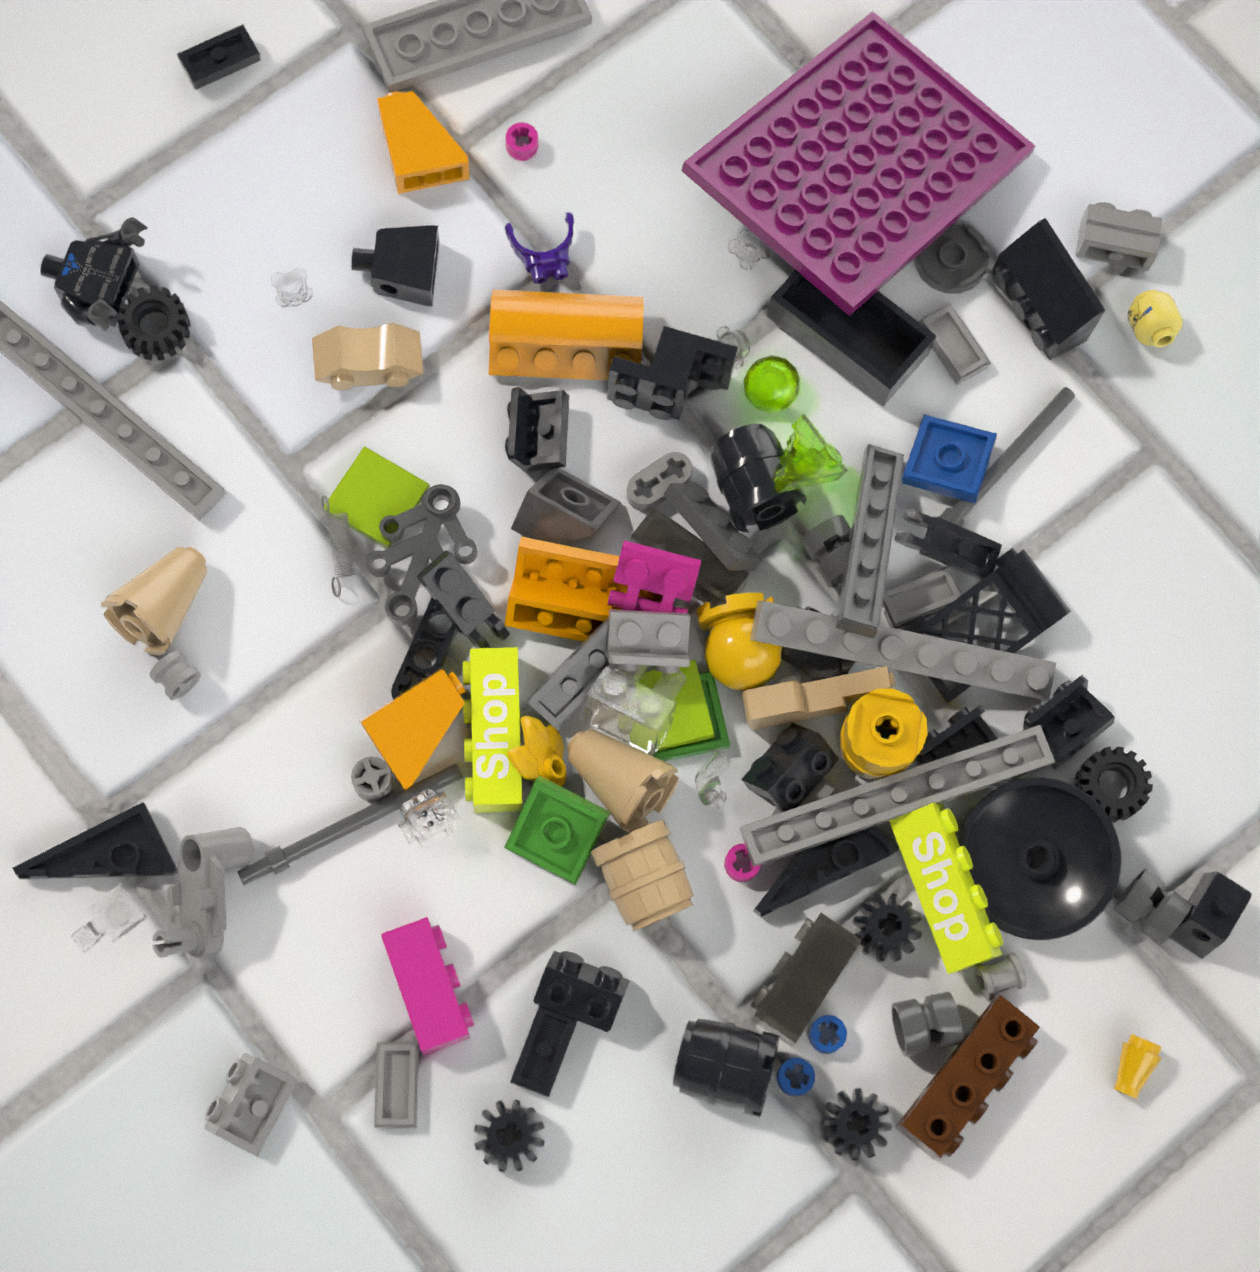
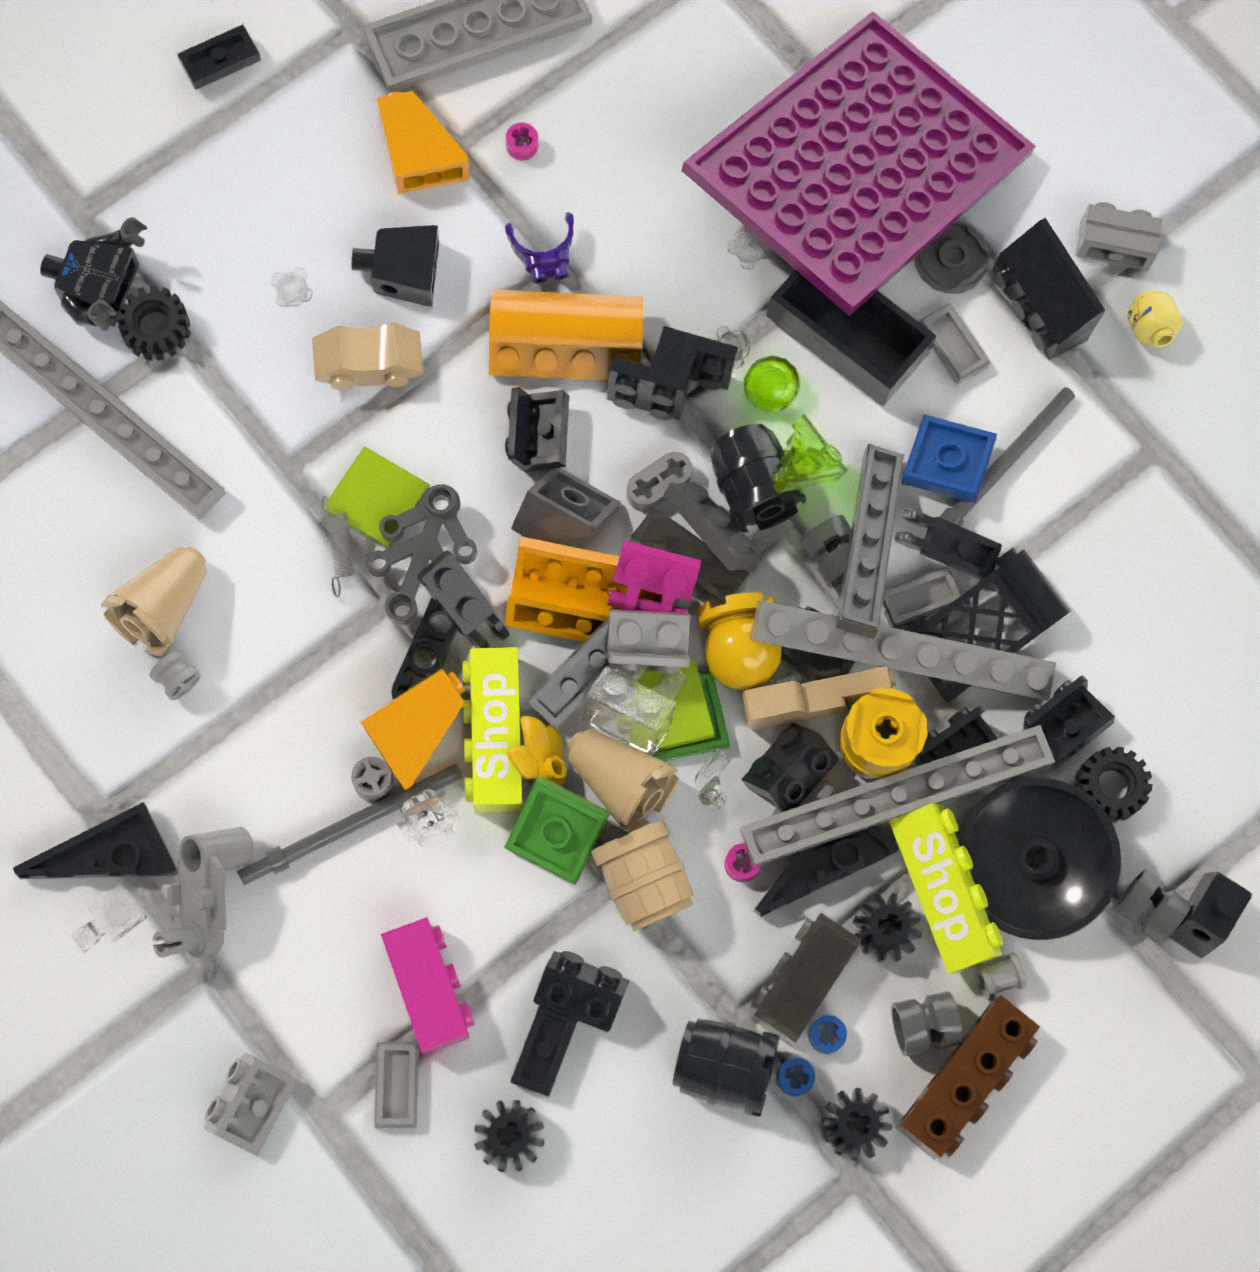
yellow cone [1113,1034,1162,1099] -> none

